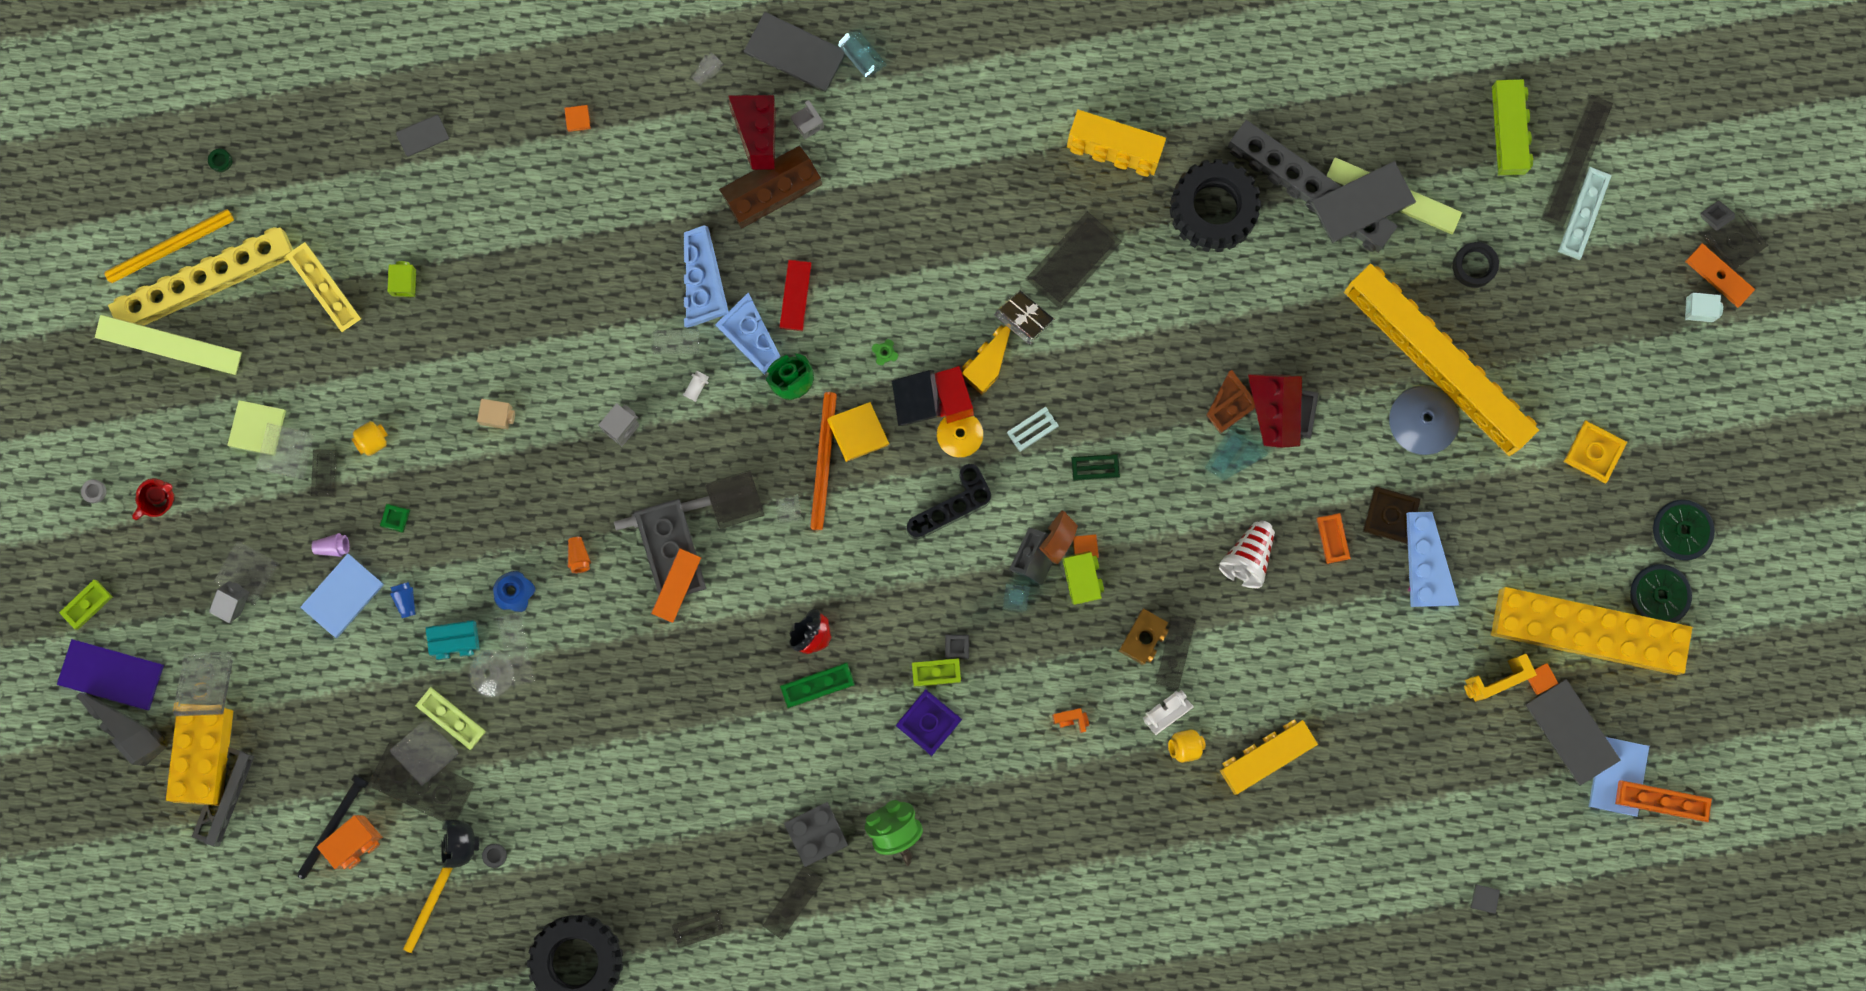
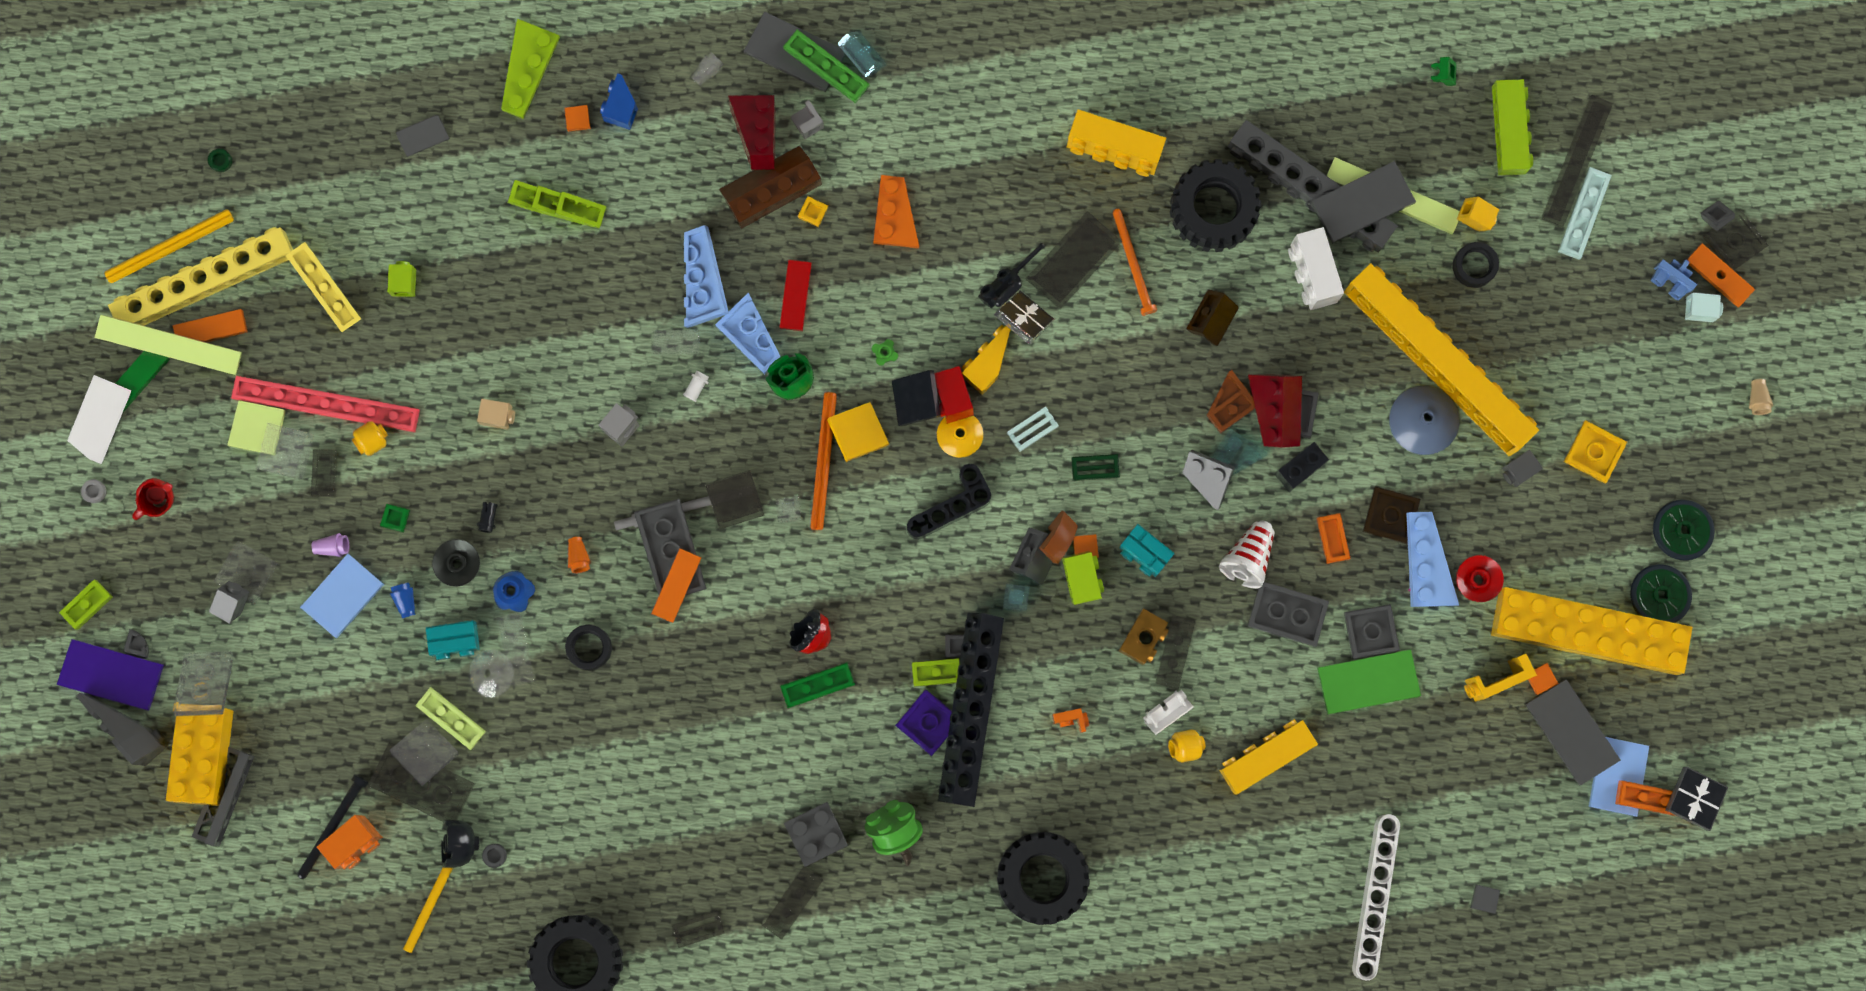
none -> white sticker [67,375,131,464]
none -> green tile [115,351,170,412]
none -> dark grey tile [123,629,149,658]
none -> orange tile [173,309,248,342]
none -> coral tile [231,376,420,433]
none -> pearl dark grey dish [432,539,480,587]
none -> black pin [477,502,498,533]
none -> lime wing [501,19,560,119]
none -> lime slope [507,180,606,229]
none -> black tyre [565,624,612,671]
none -> blue slope [600,73,638,130]
none -> bright green tile [783,29,870,104]
none -> yellow tile [798,196,828,227]
none -> orange wing [873,175,919,248]
none -> black brick [938,612,1004,807]
none -> black piece [978,243,1045,309]
none -> black tyre [997,832,1090,925]
none -> orange bar [1113,209,1157,316]
none -> teal brick [1119,524,1175,577]
none -> wing [1182,450,1235,510]
none -> dark brown panel [1186,289,1239,346]
none -> dark grey plate [1247,582,1329,647]
none -> black brick [1274,442,1329,492]
none -> white brick [1288,227,1344,310]
none -> bright green tile [1317,650,1421,715]
none -> dark grey tile [1344,604,1400,659]
none -> white beam [1352,814,1400,980]
none -> green tile [1431,57,1457,86]
none -> red dish [1456,555,1504,602]
none -> yellow brick [1457,197,1500,232]
none -> dark grey brick [1502,449,1543,487]
none -> medium blue hips [1650,259,1697,300]
none -> black tile [1665,767,1728,831]
none -> tan cone [1749,379,1773,415]

